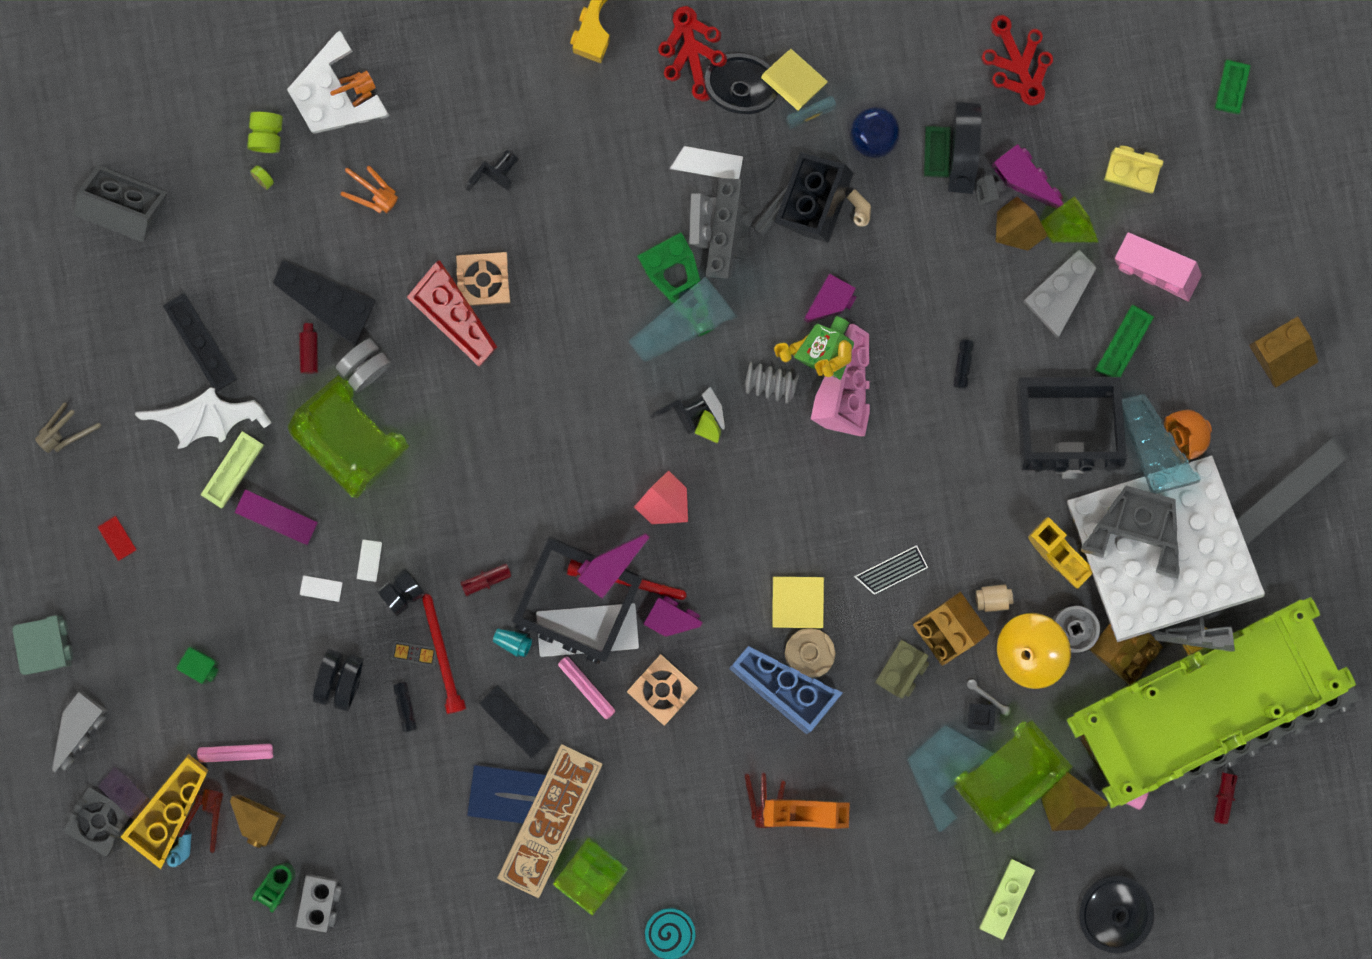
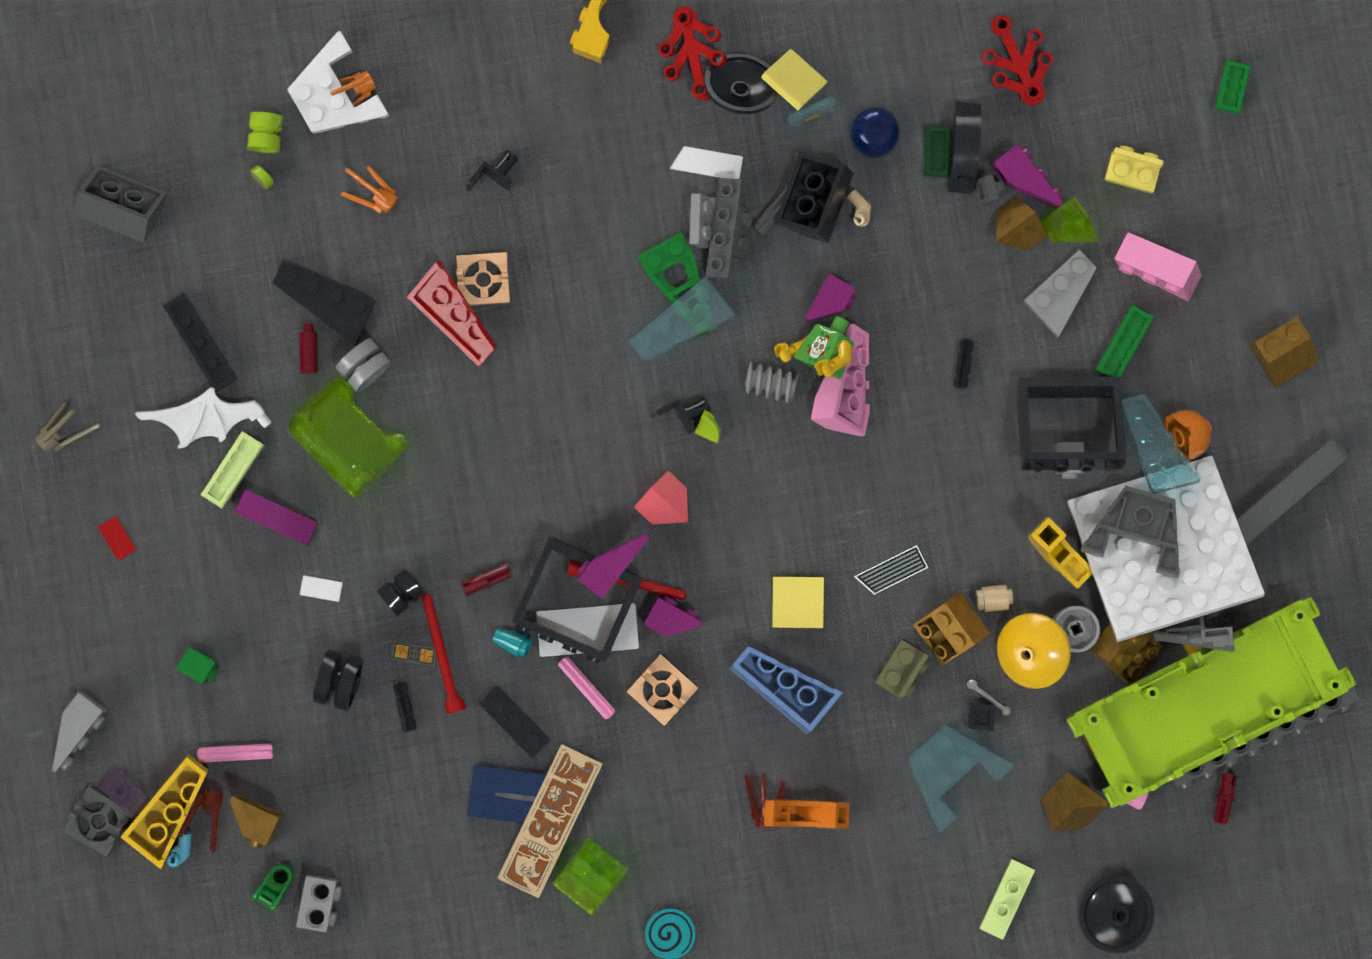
sand green bracket [12,615,73,675] -> none
white sticker [357,540,382,582] -> none
white sticker [702,387,725,429] -> none
tan tile [785,628,835,678] -> none
clear neon green windscreen [954,720,1073,837] -> none

